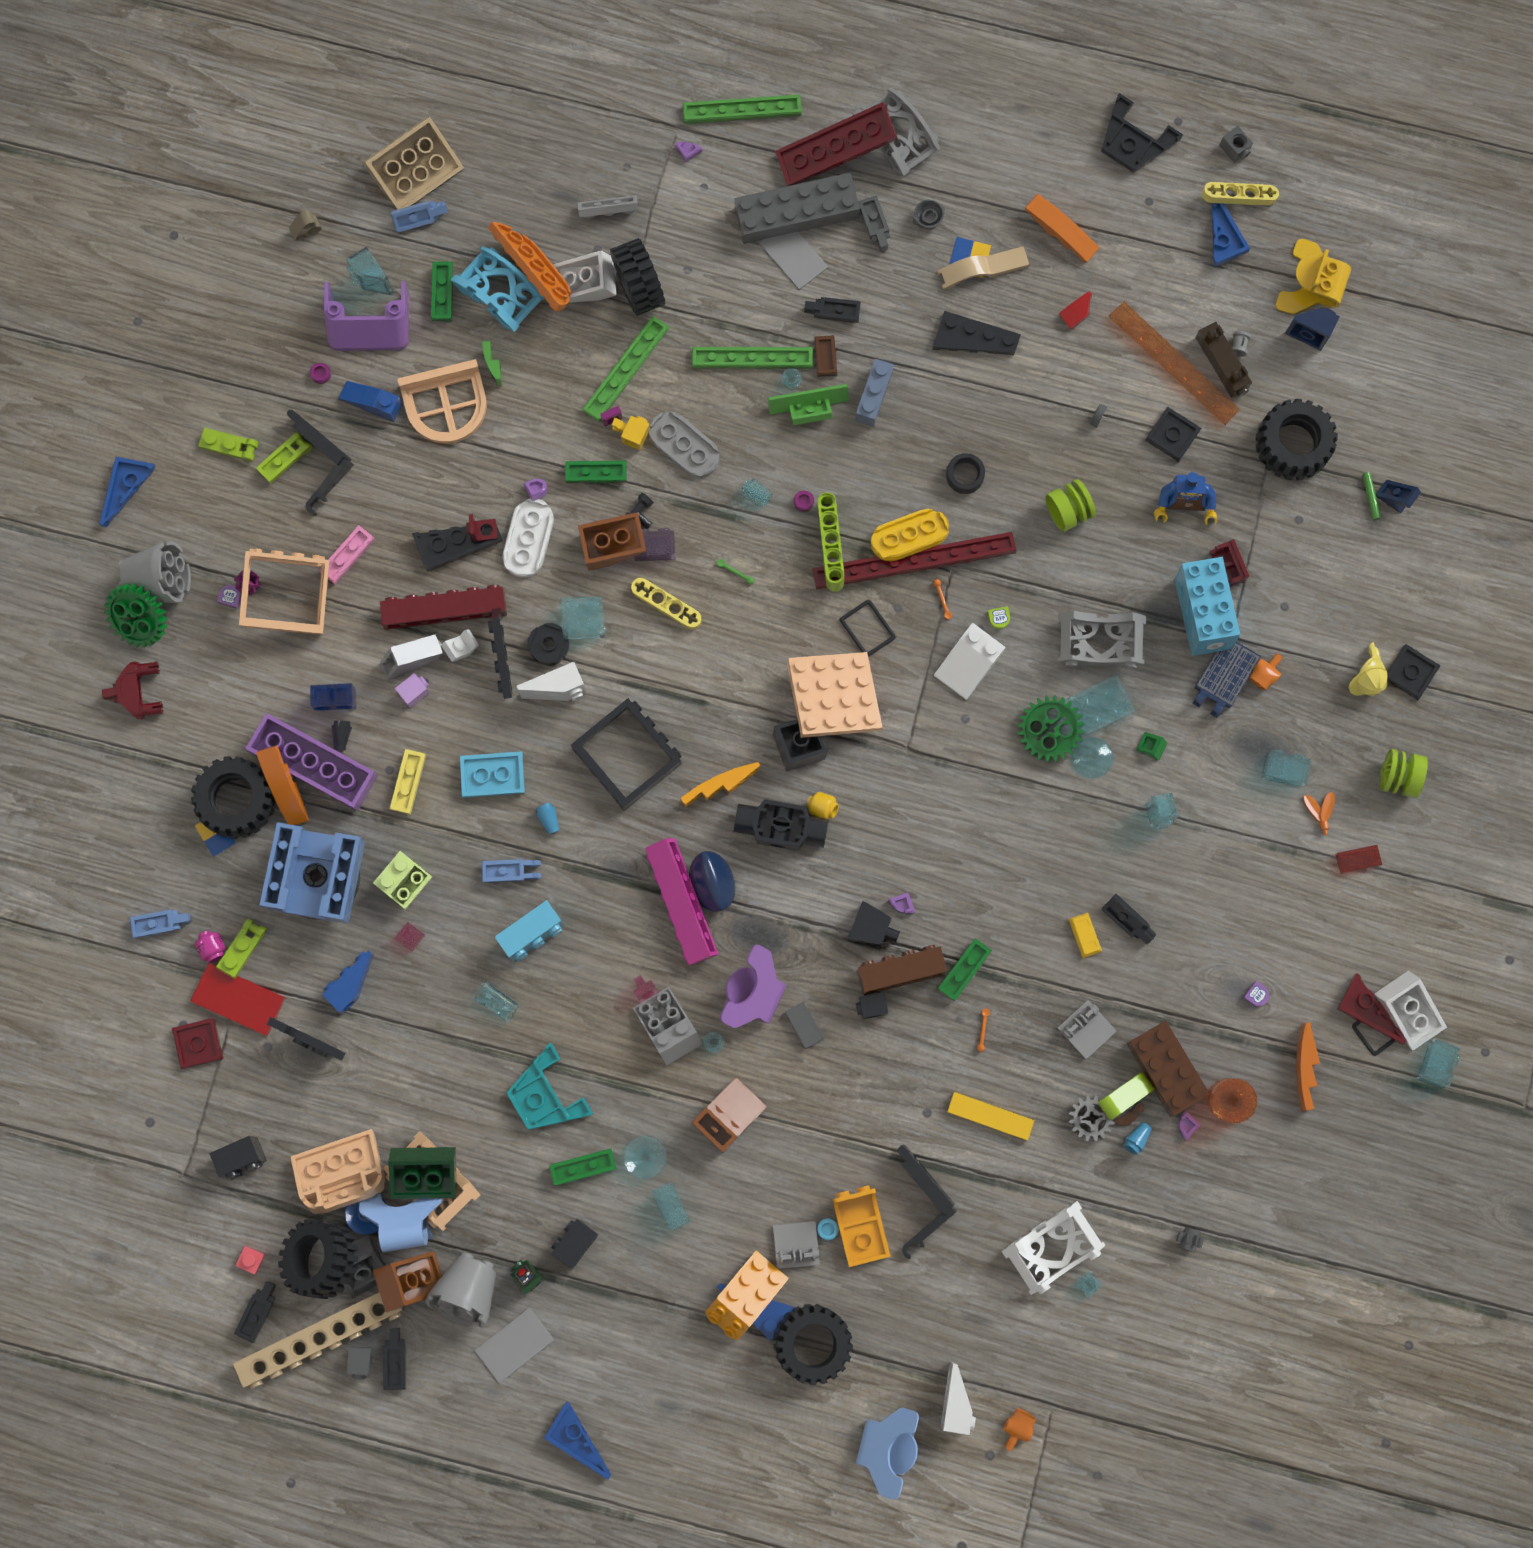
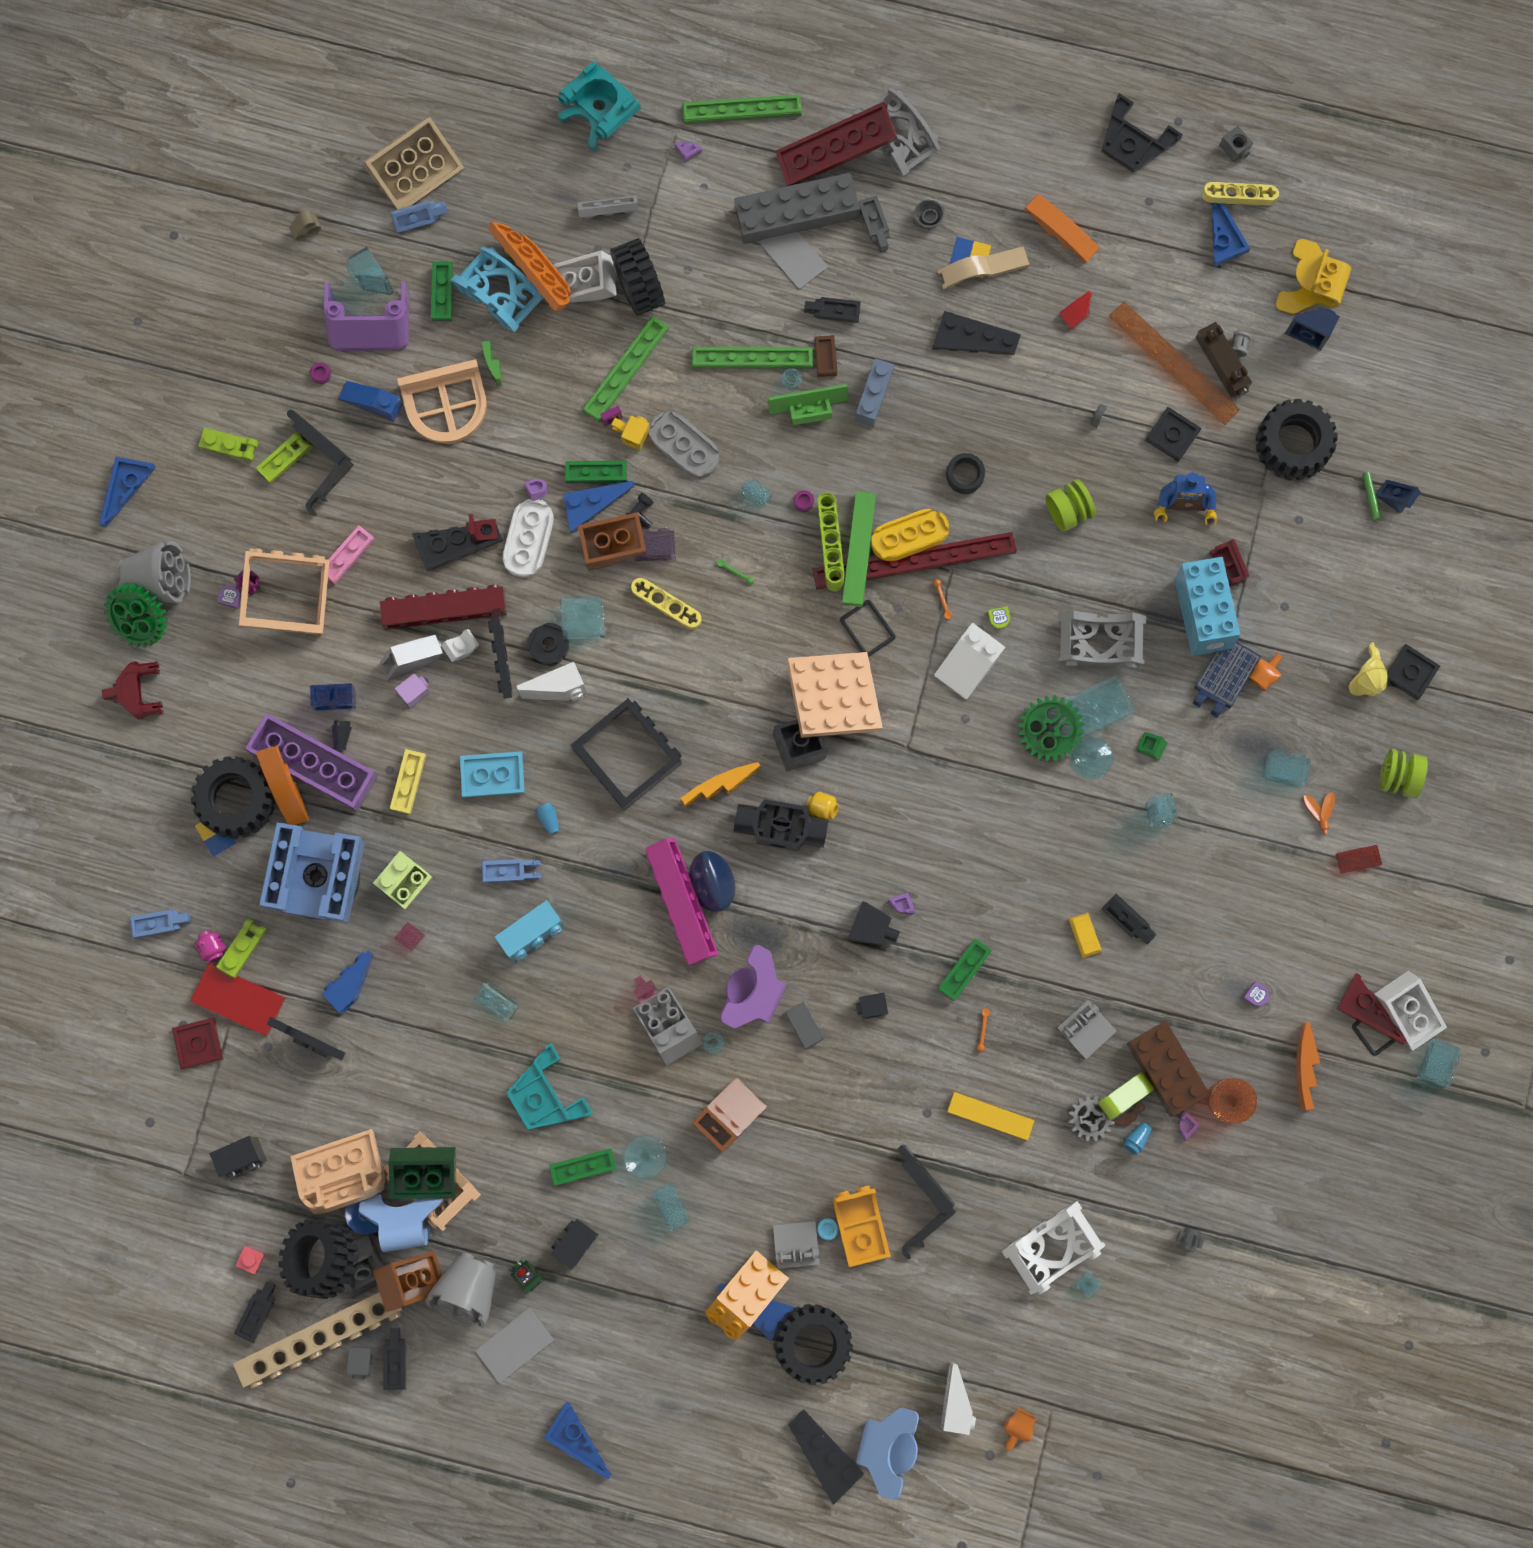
reddish brown brick [857,944,947,996] -> none
none -> teal piece [557,61,641,152]
none -> blue wing [563,481,634,533]
none -> black wing [788,1409,864,1505]
none -> bright green tile [842,492,876,607]

